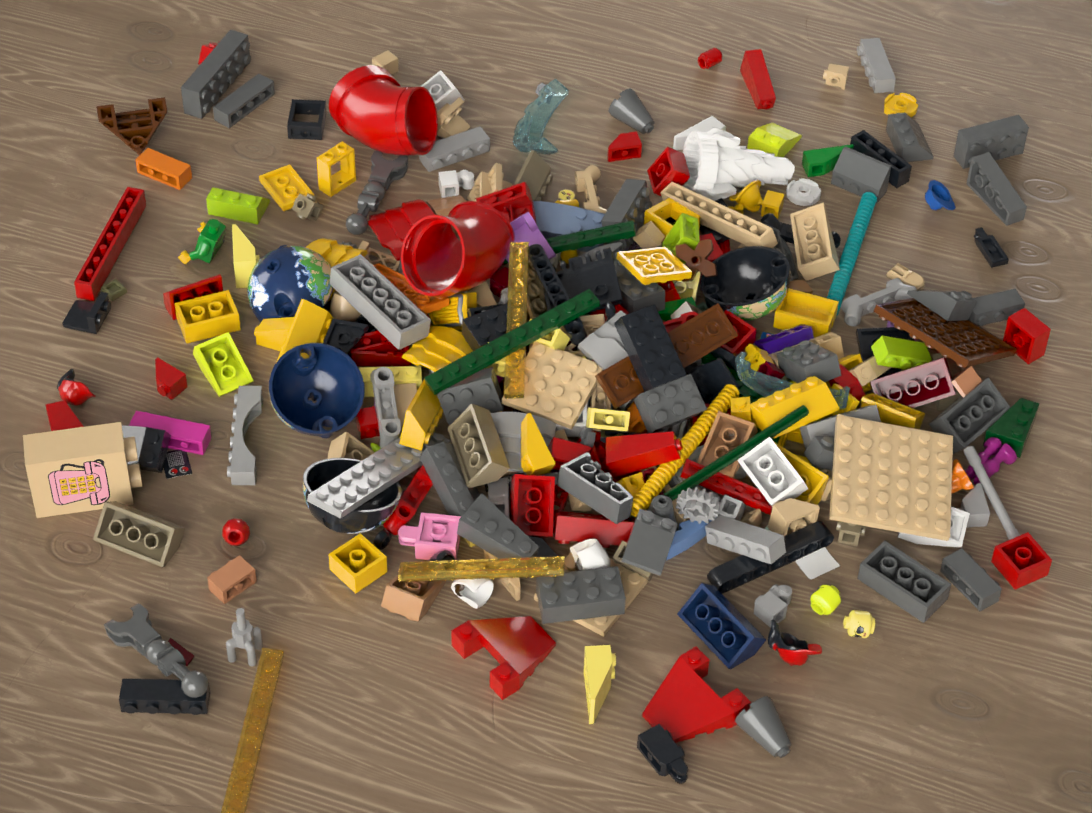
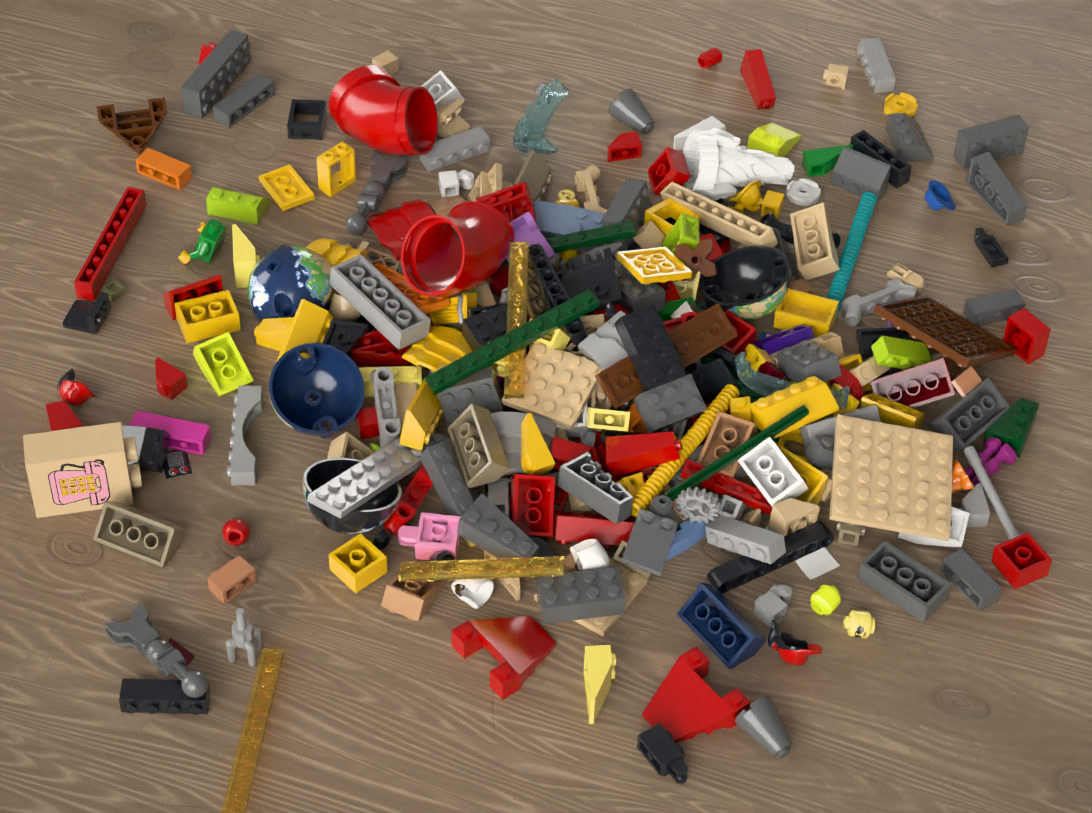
dark tan brick [292,193,324,221] -> none
dark grey slope [907,290,977,321] -> none

